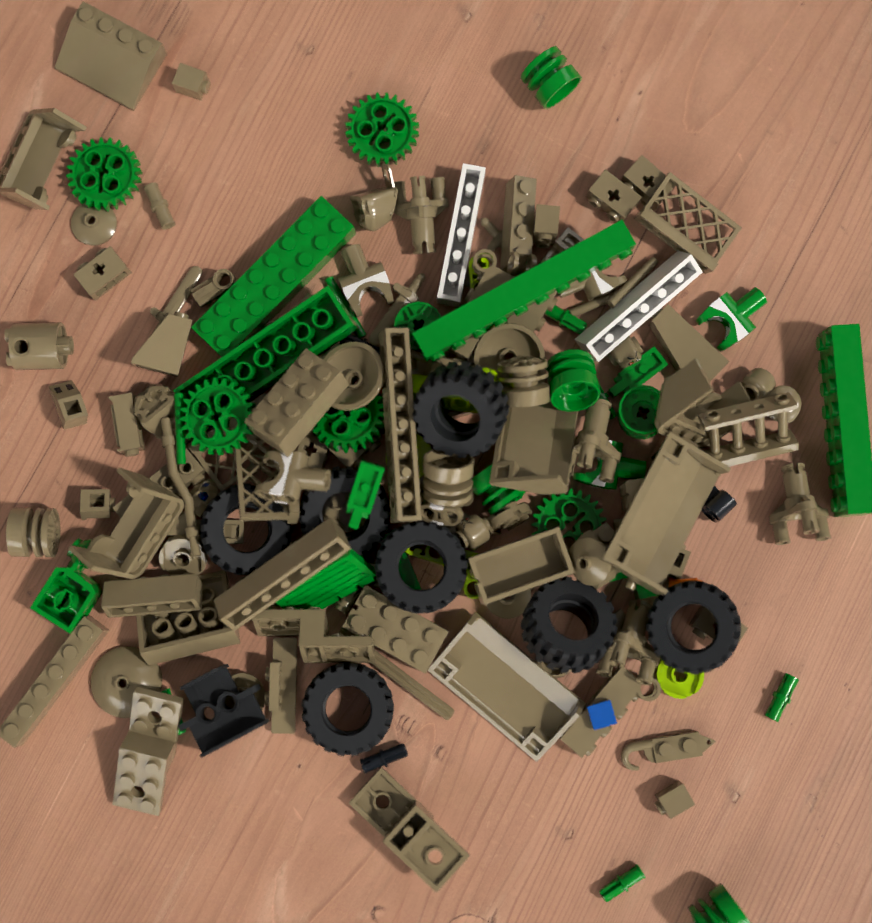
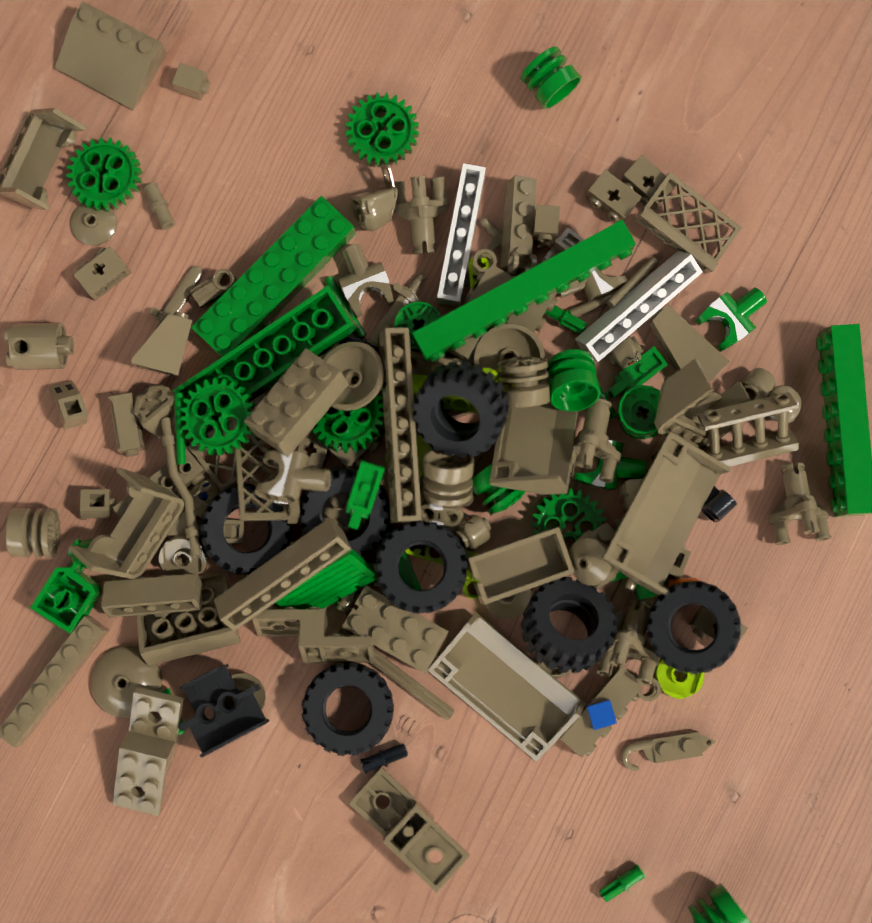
dark tan bracket [265,638,297,734] -> none
dark tan plate [486,501,532,536] -> none
dark tan brick [655,781,695,819] -> none
green pin [764,673,799,722] -> none

